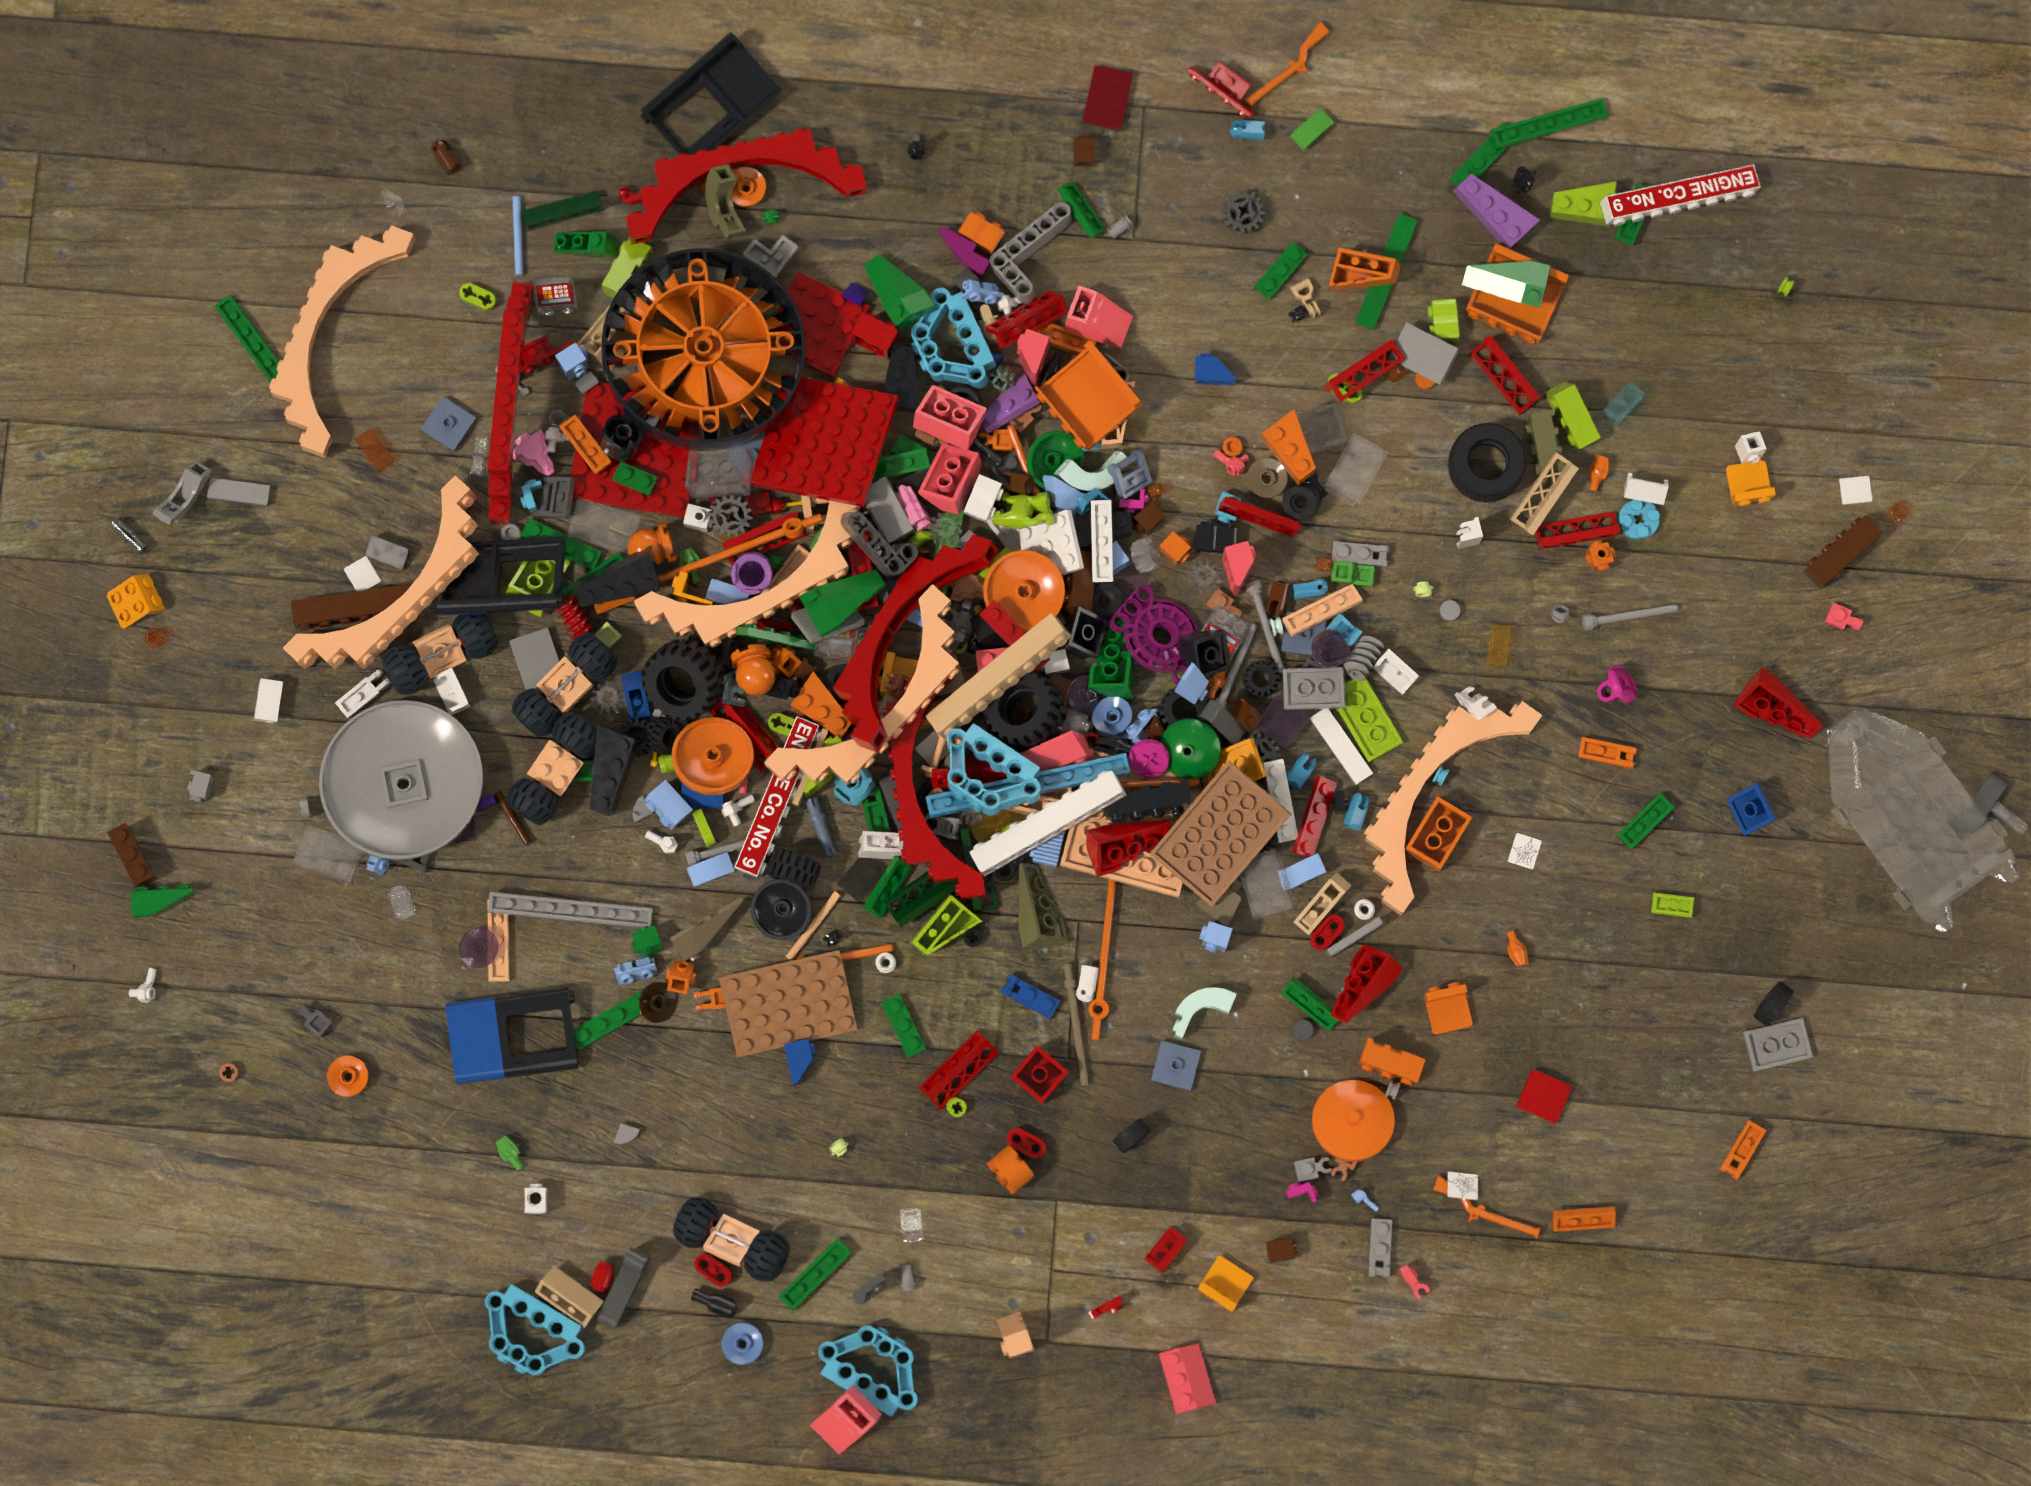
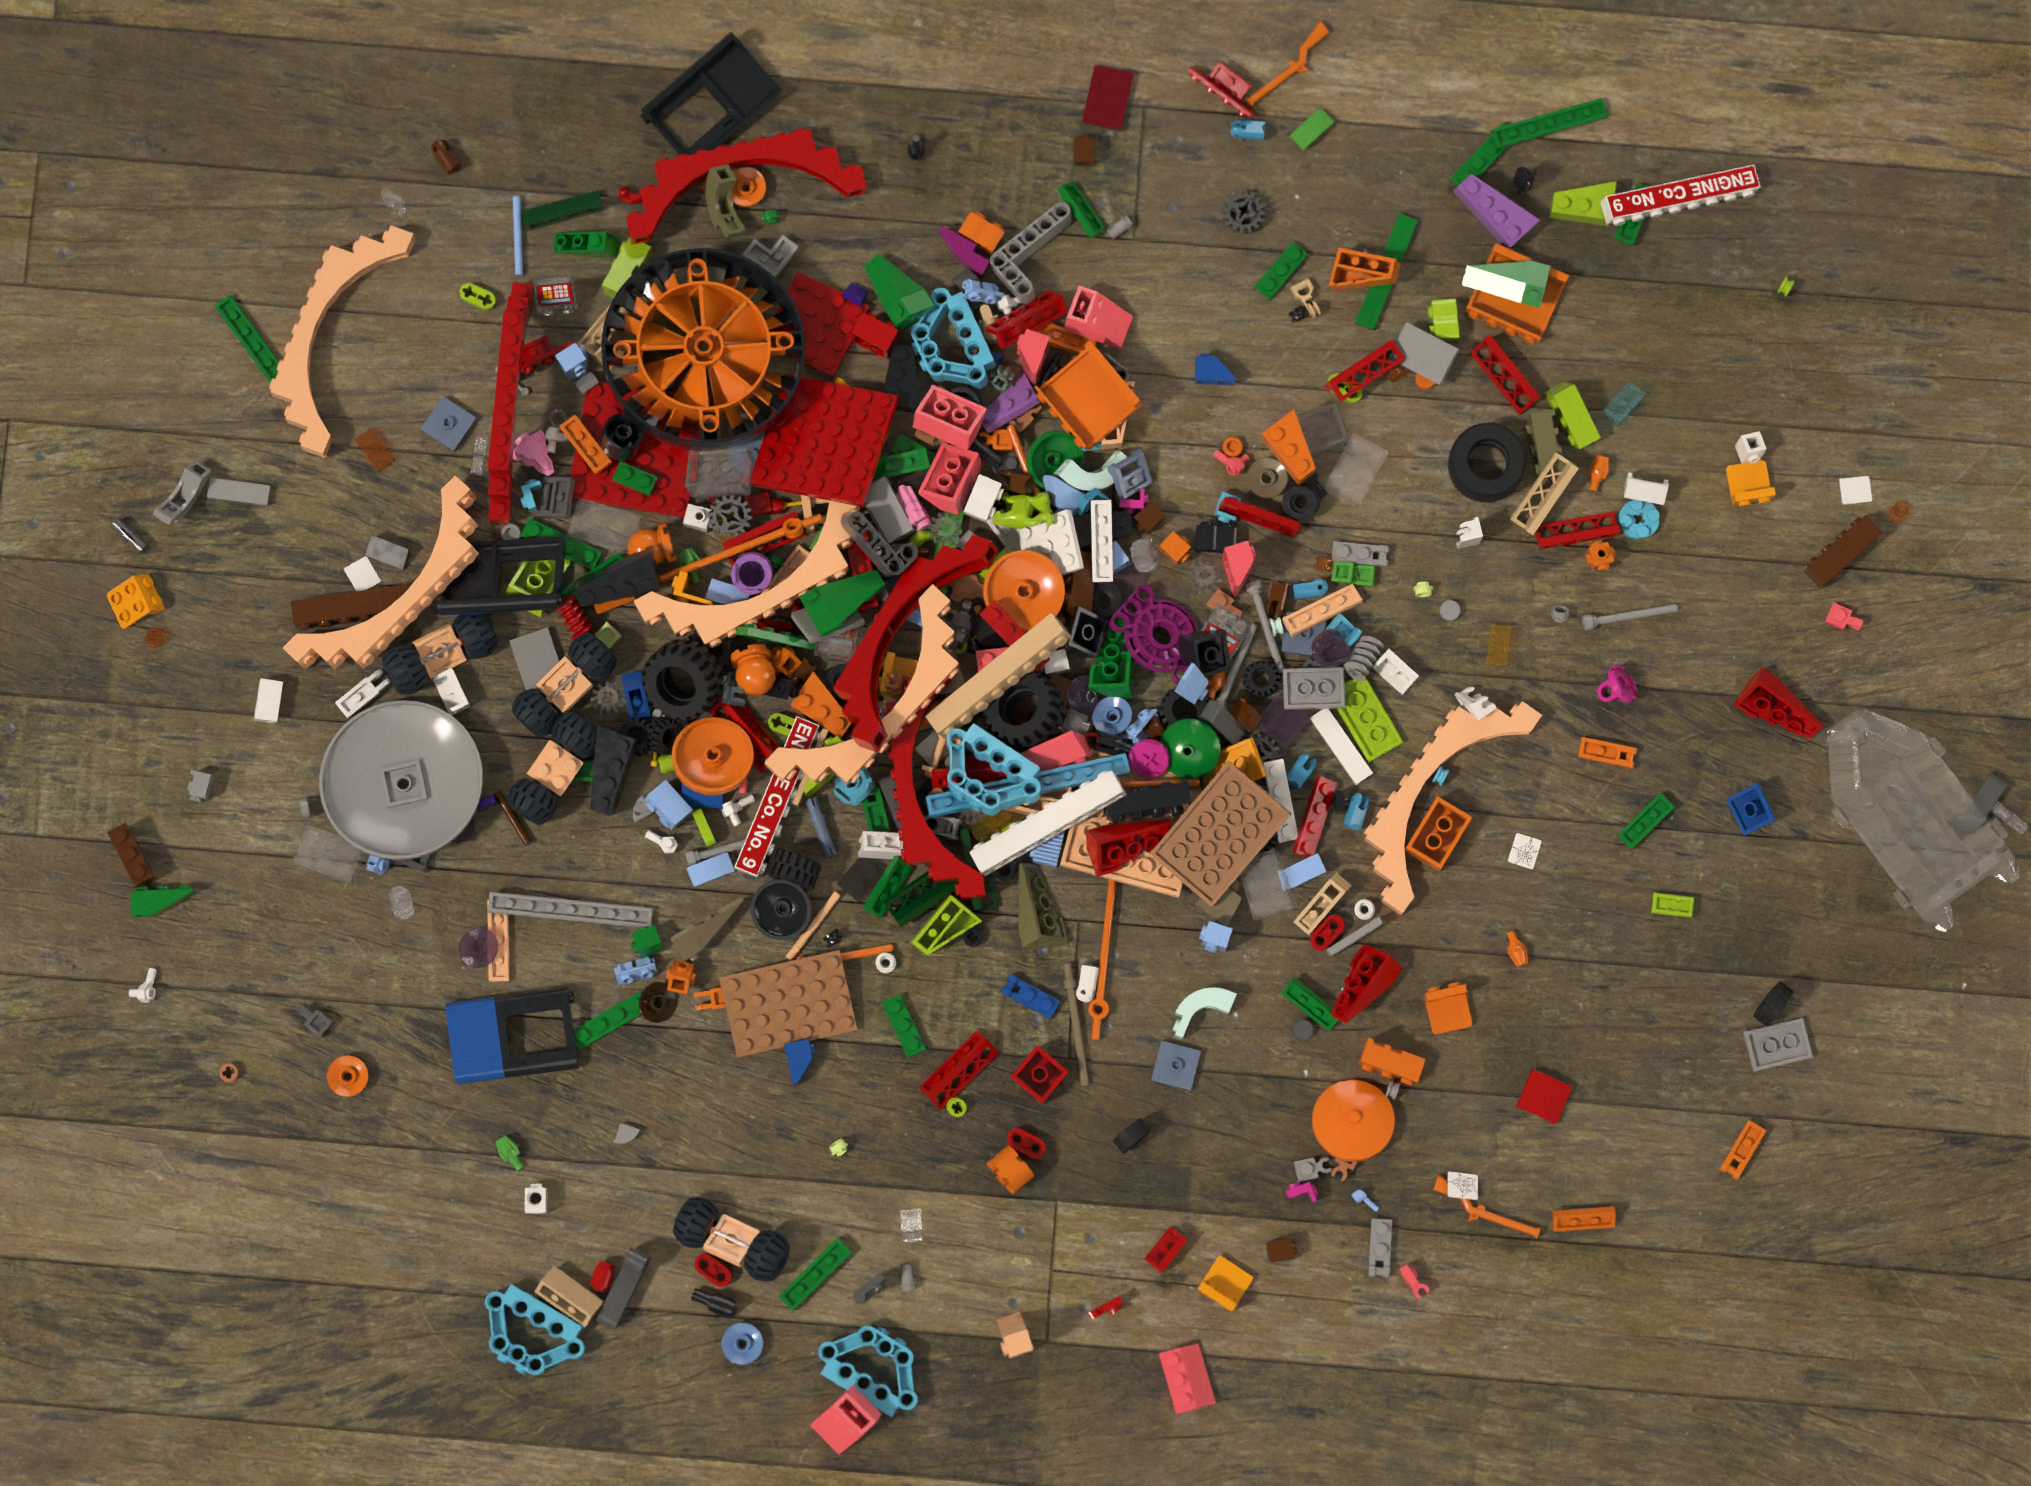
clear orange bush [1146,482,1167,500] -> none

